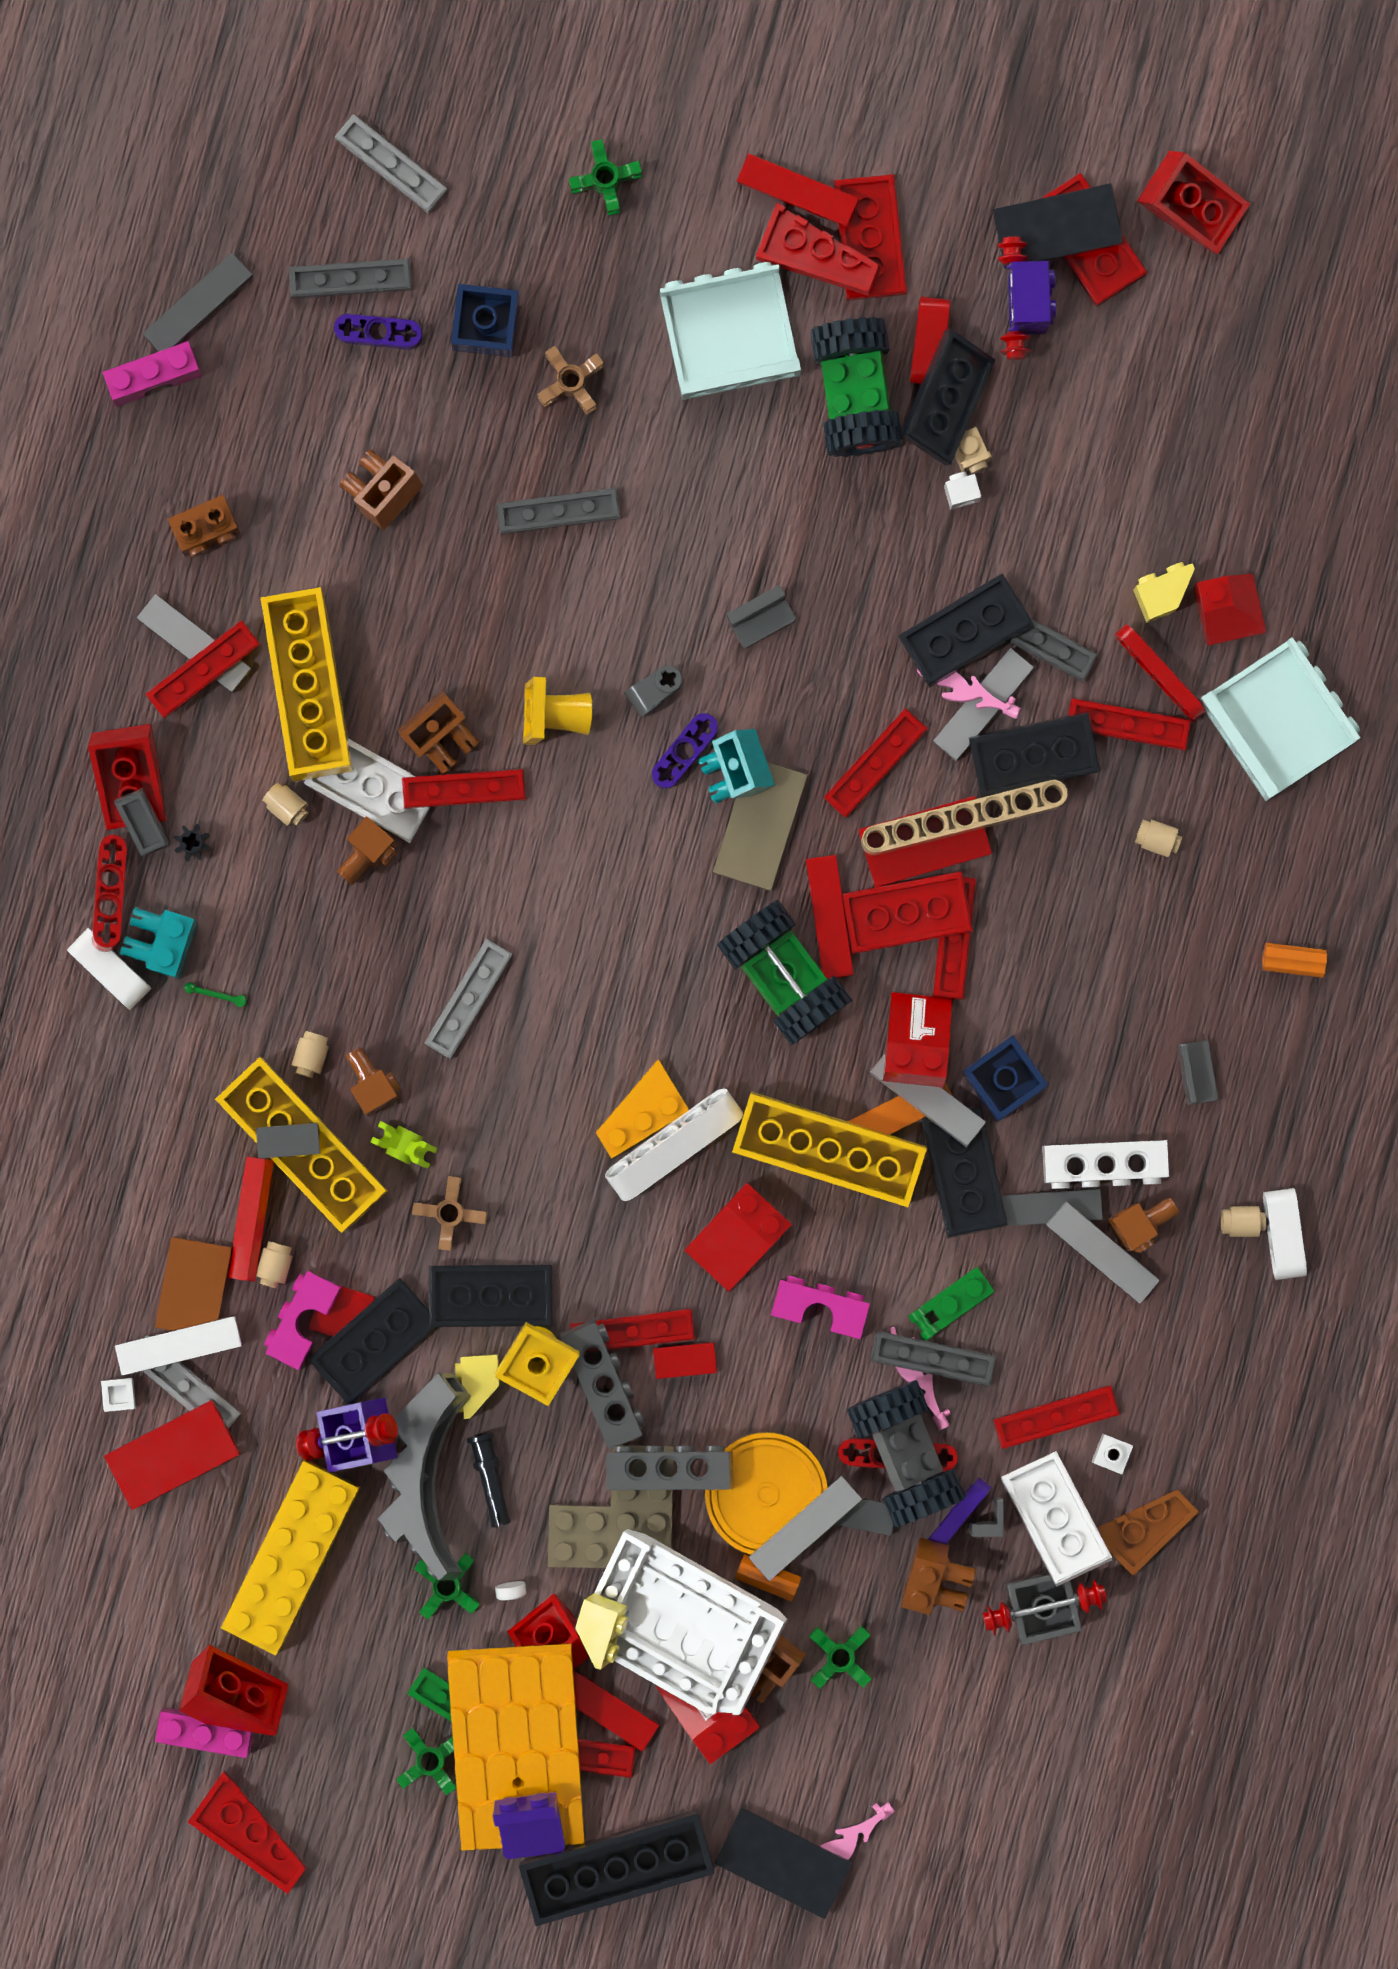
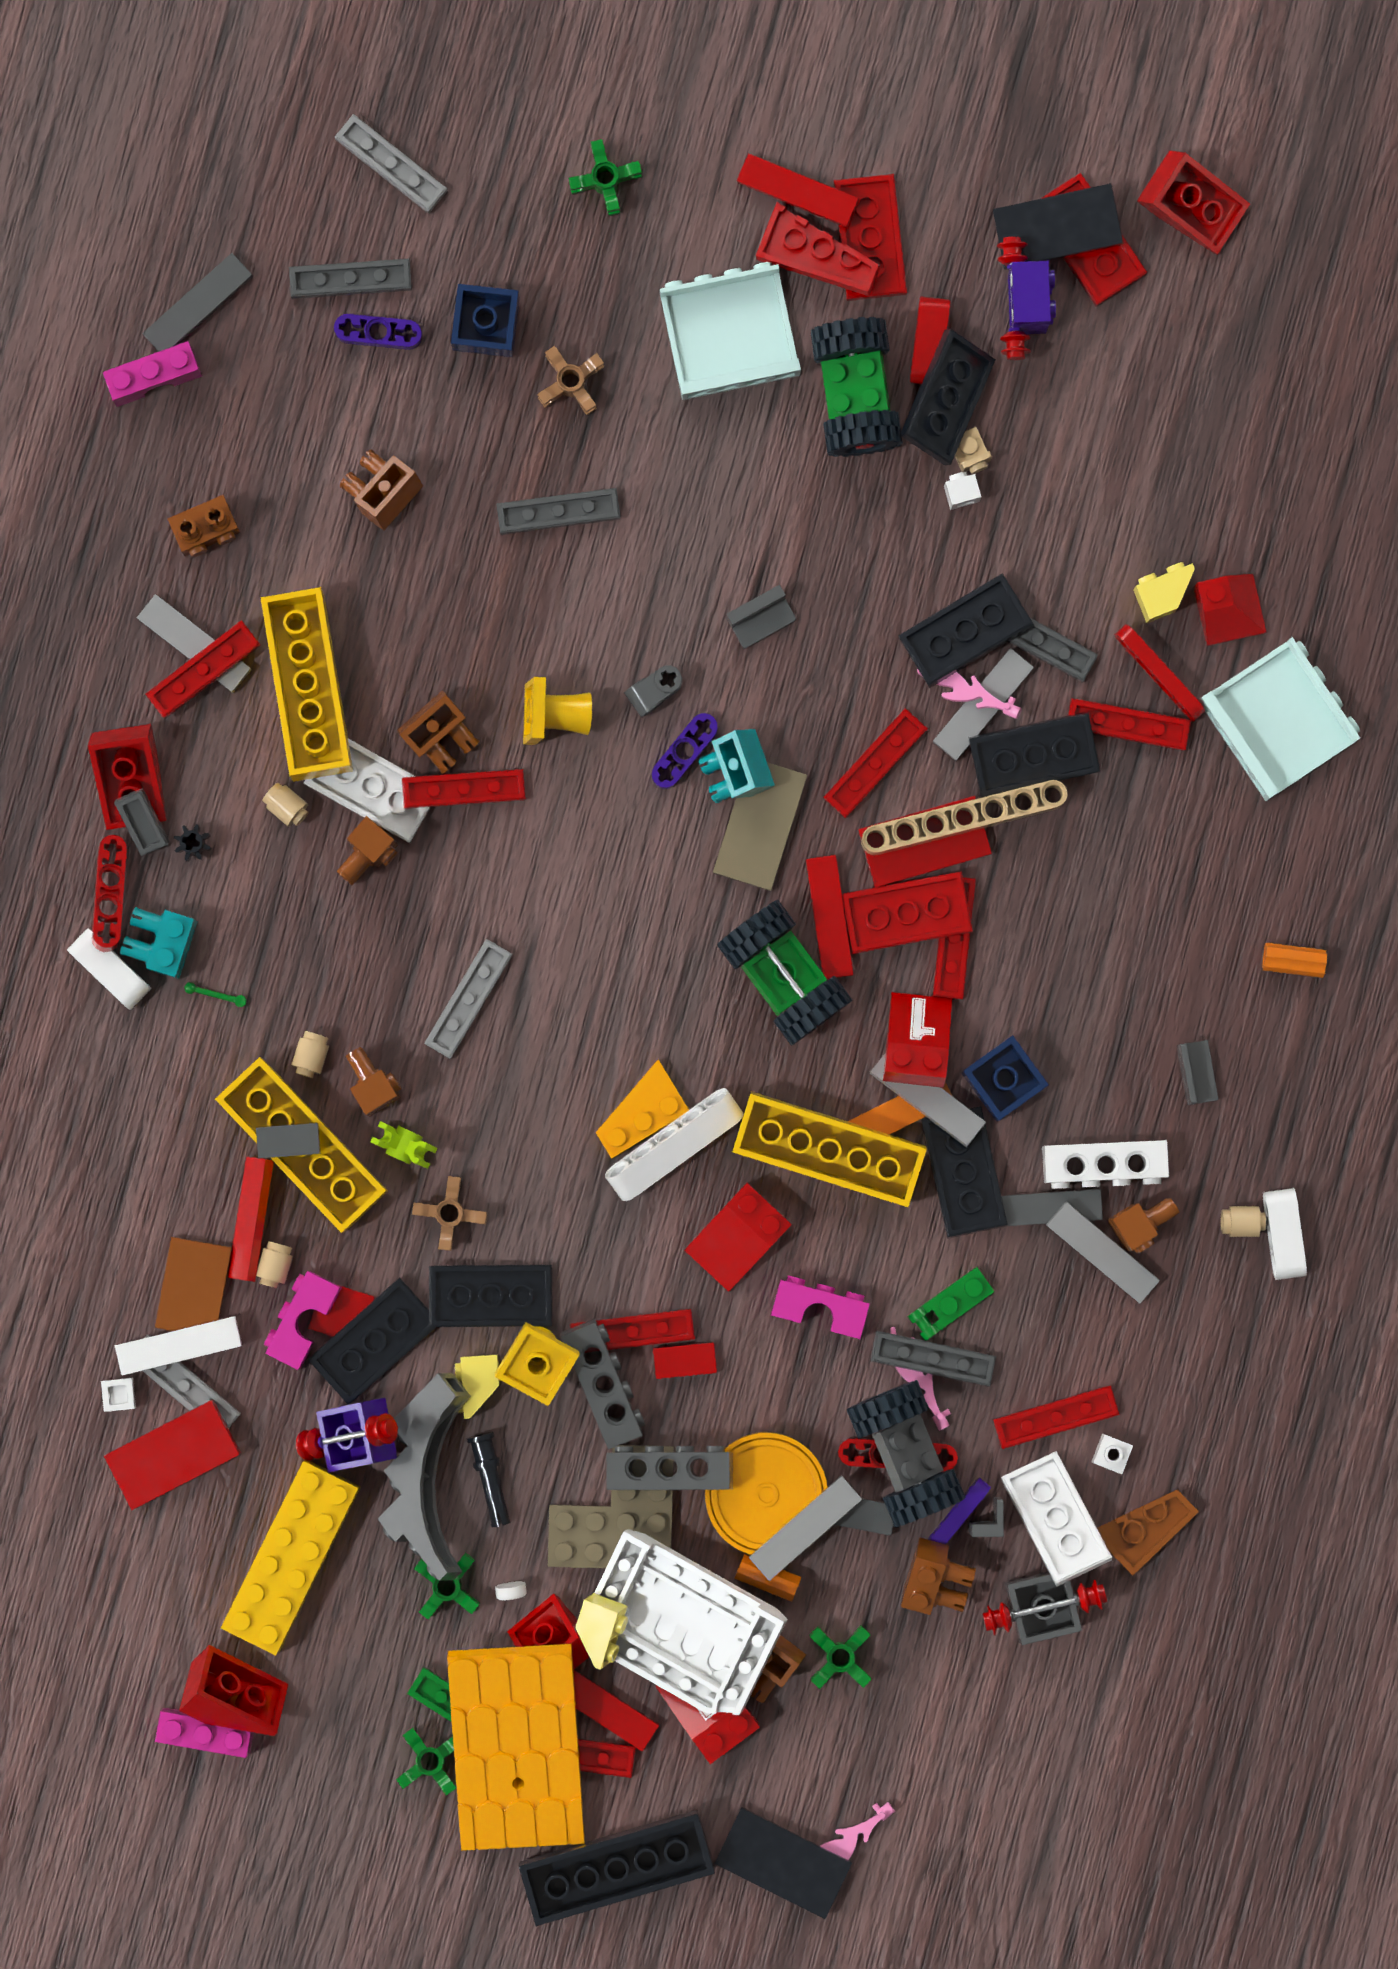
red wing [188,1770,307,1894] -> none
dark purple bracket [493,1792,565,1859] -> none
tan brick [1135,819,1182,857] -> none

